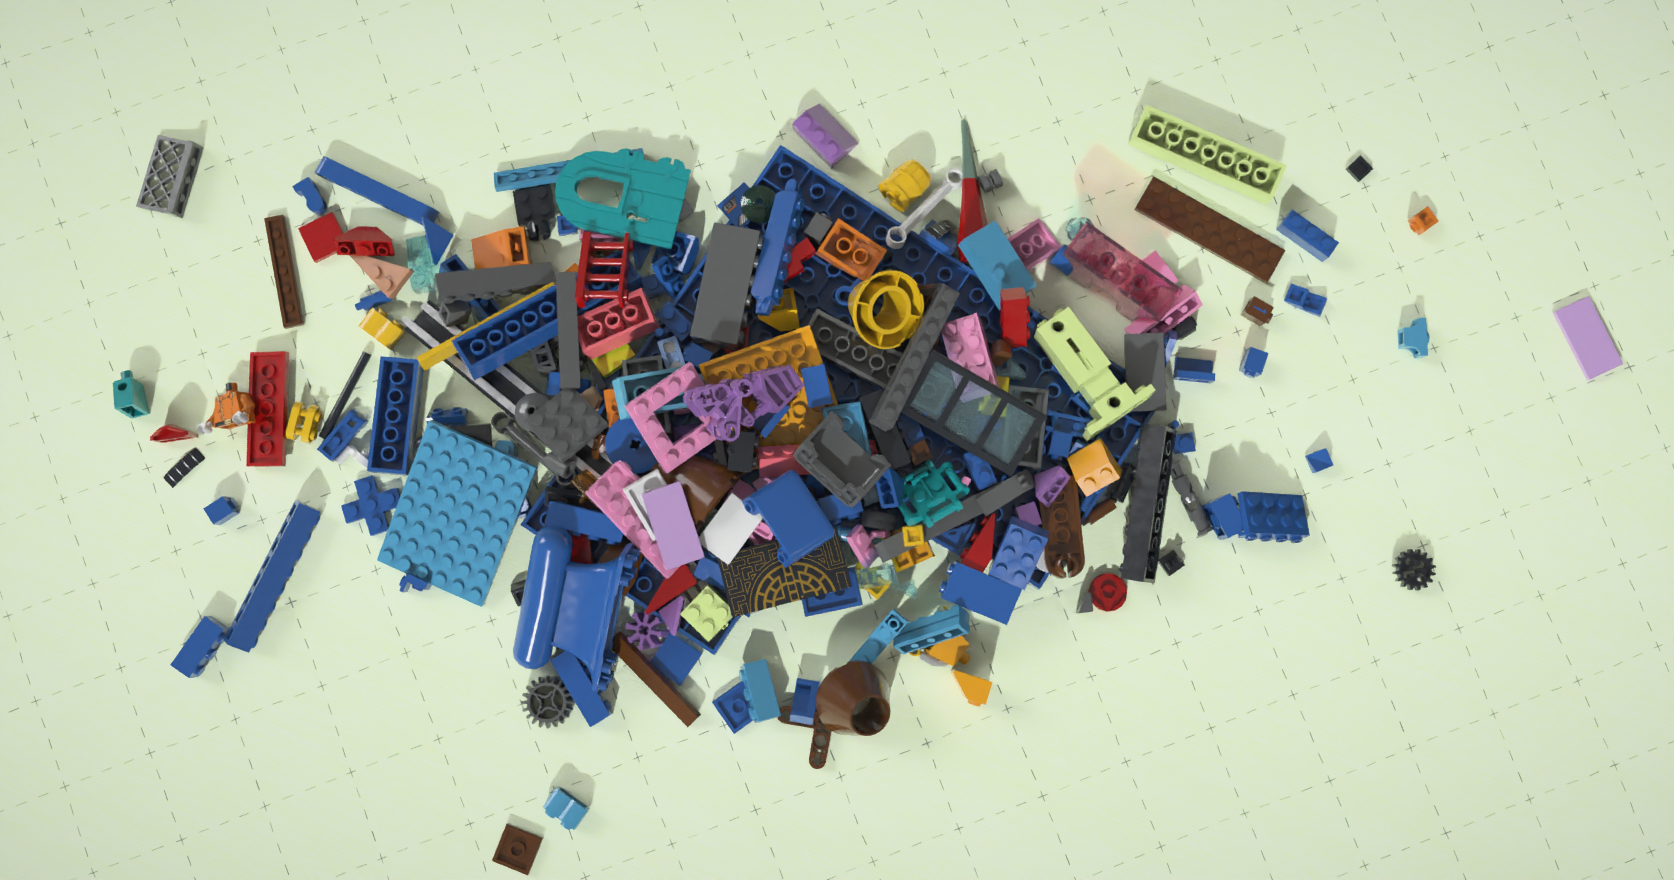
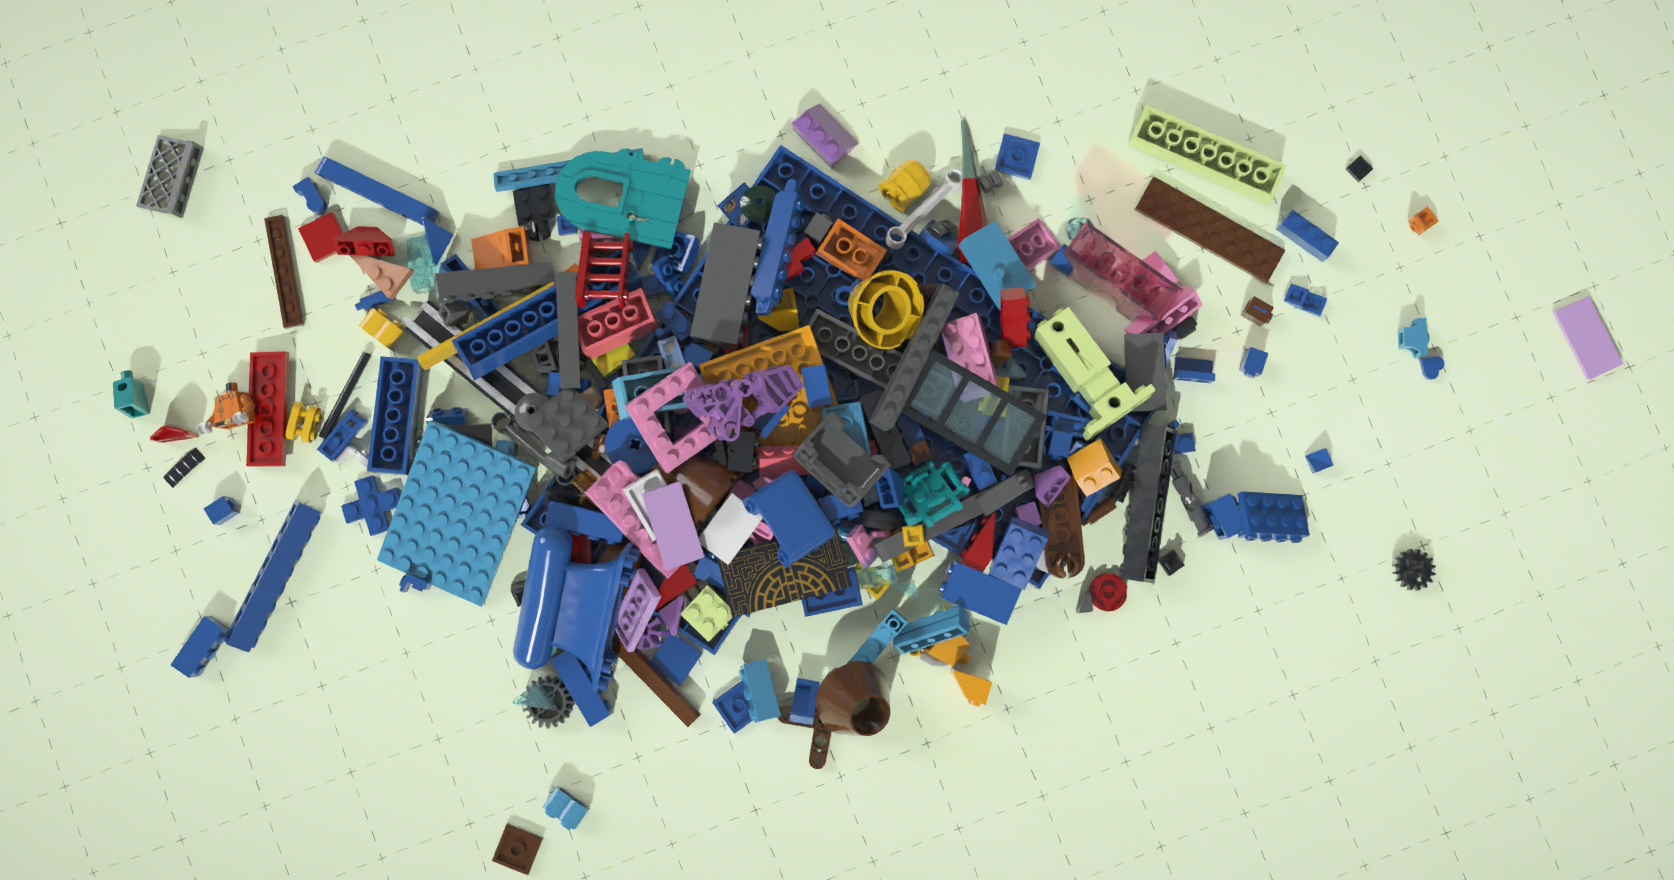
none -> clear light blue slope [512,682,555,710]
none -> lavender tile [615,568,661,652]
none -> blue tile [995,133,1040,180]
none -> blue tile [1419,356,1445,380]

